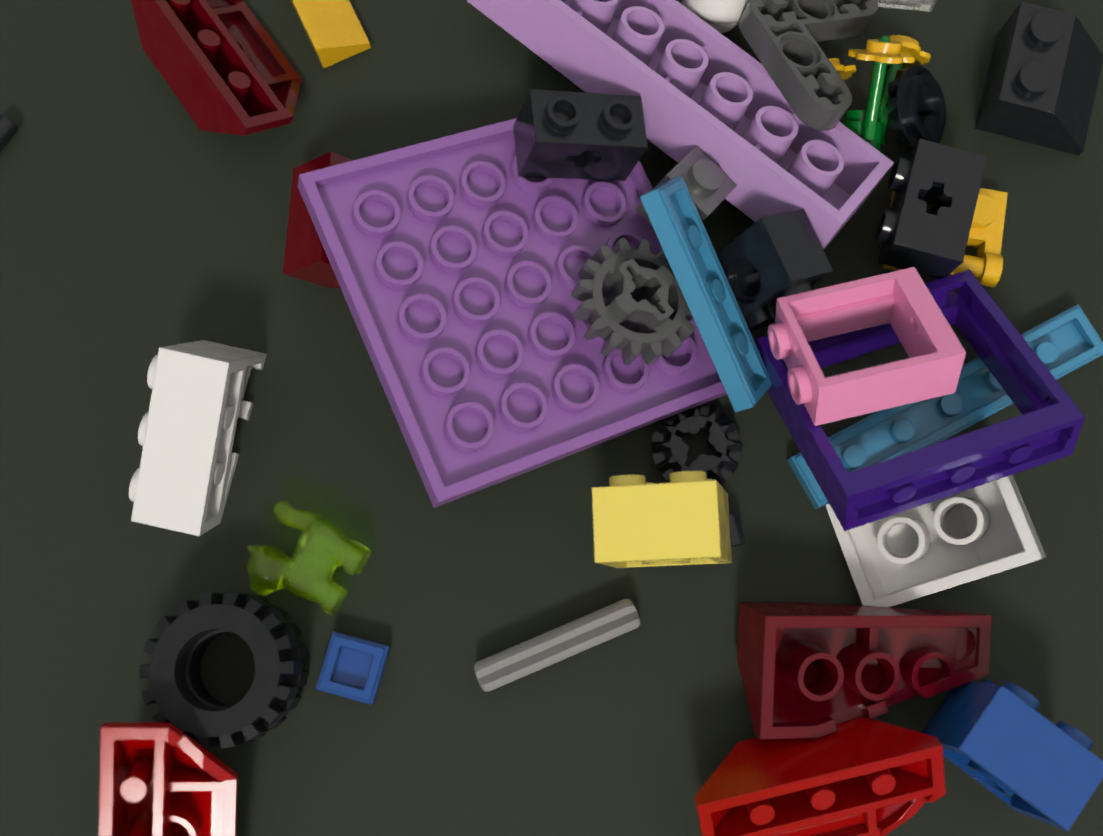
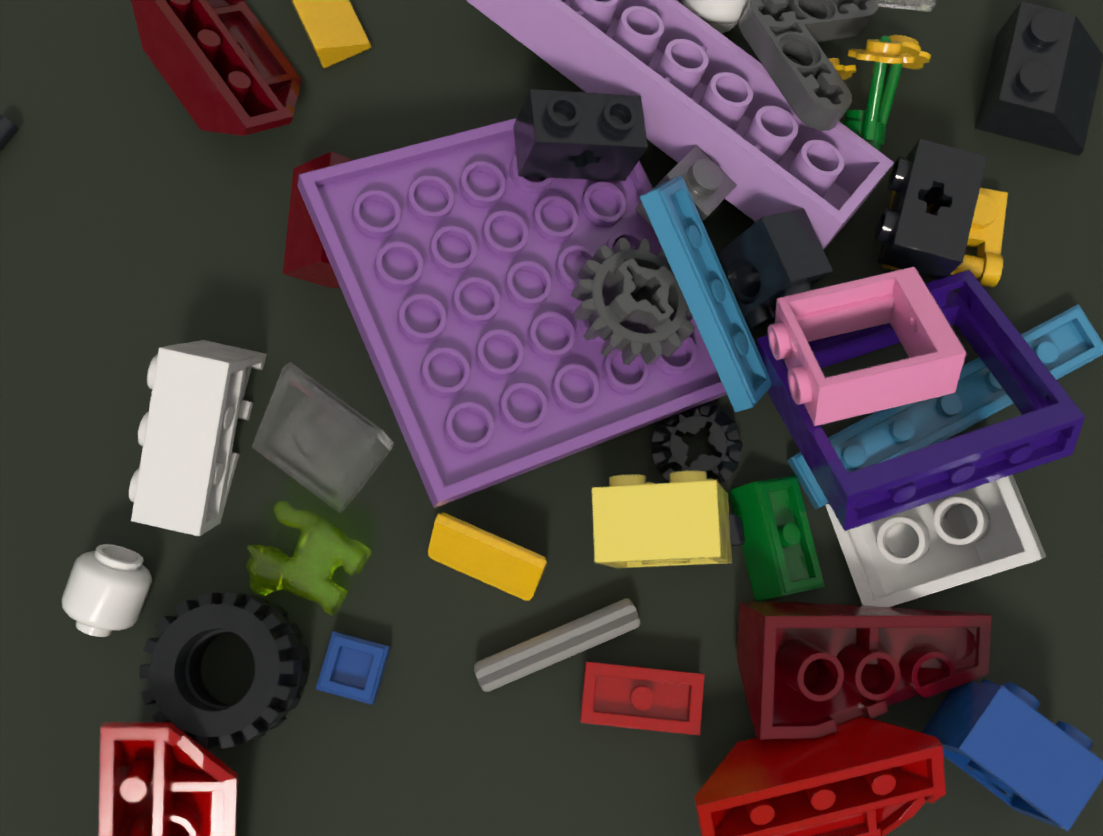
black gear [885,65,946,153] -> none
none -> white head [62,544,152,637]
none -> clear slope [252,362,395,513]
none -> yellow slope [428,512,547,601]
none -> red plate [580,661,705,735]
none -> green slope [730,475,825,601]

